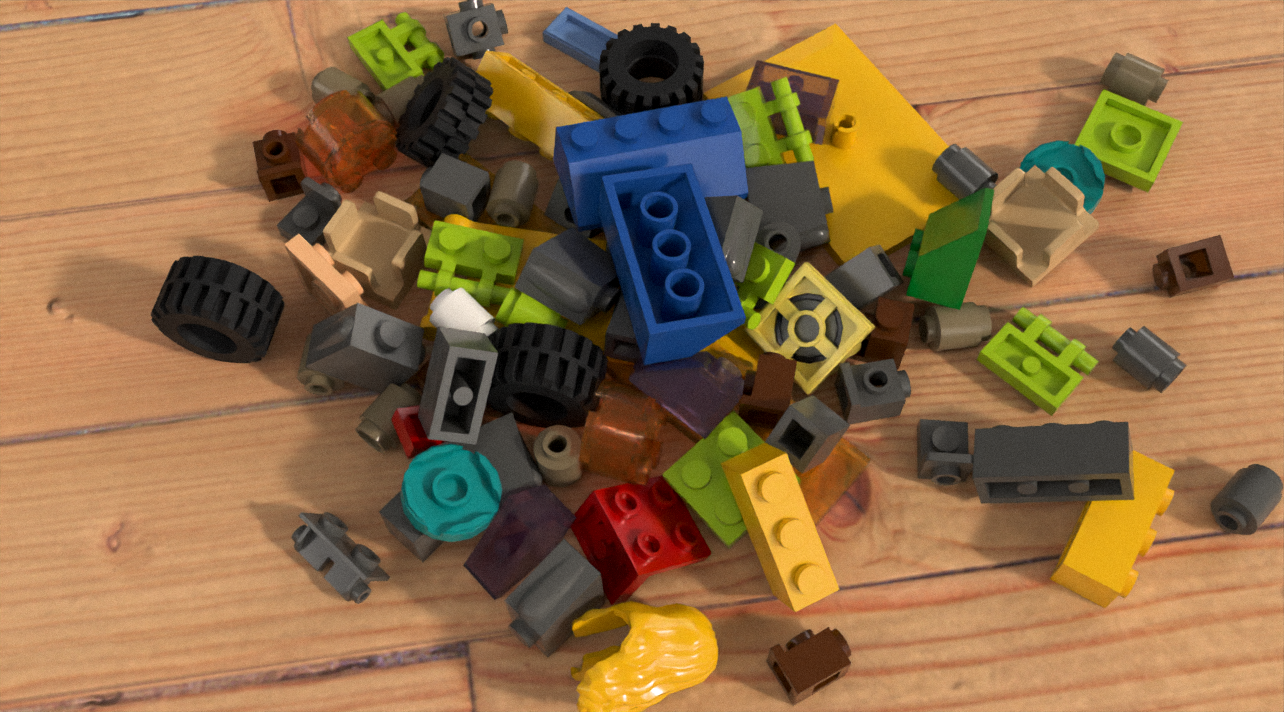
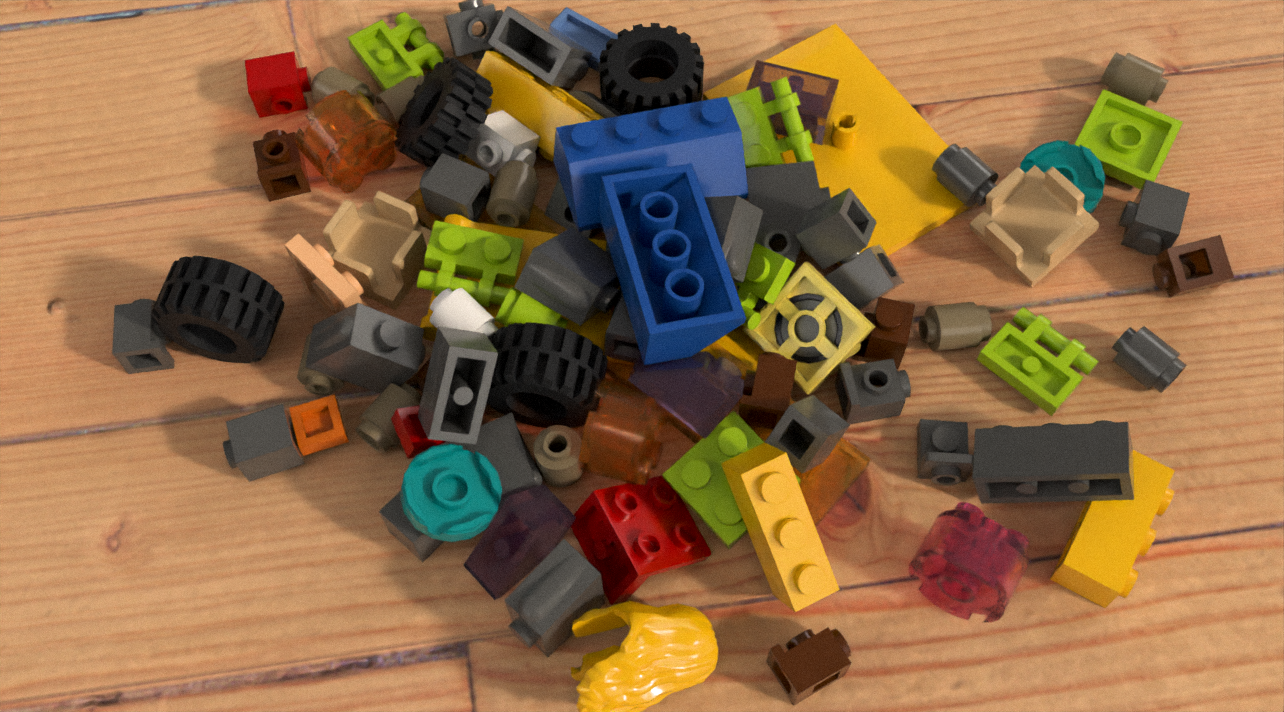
dark grey bracket [277,176,342,246] -> none
dark grey hinge [291,512,390,604] -> none
green slope [902,188,994,310] -> none
dark grey brick [1211,464,1283,535] -> none
none -> dark grey brick [112,299,175,374]
none -> dark grey brick [223,404,305,482]
none -> red brick [245,51,312,118]
none -> orange plate [289,394,349,456]
none -> white brick [464,110,541,176]
none -> dark grey torso [488,6,593,89]
none -> dark grey brick [795,188,877,269]
none -> clear pink brick [908,502,1030,623]
none -> dark grey brick [1119,180,1190,256]

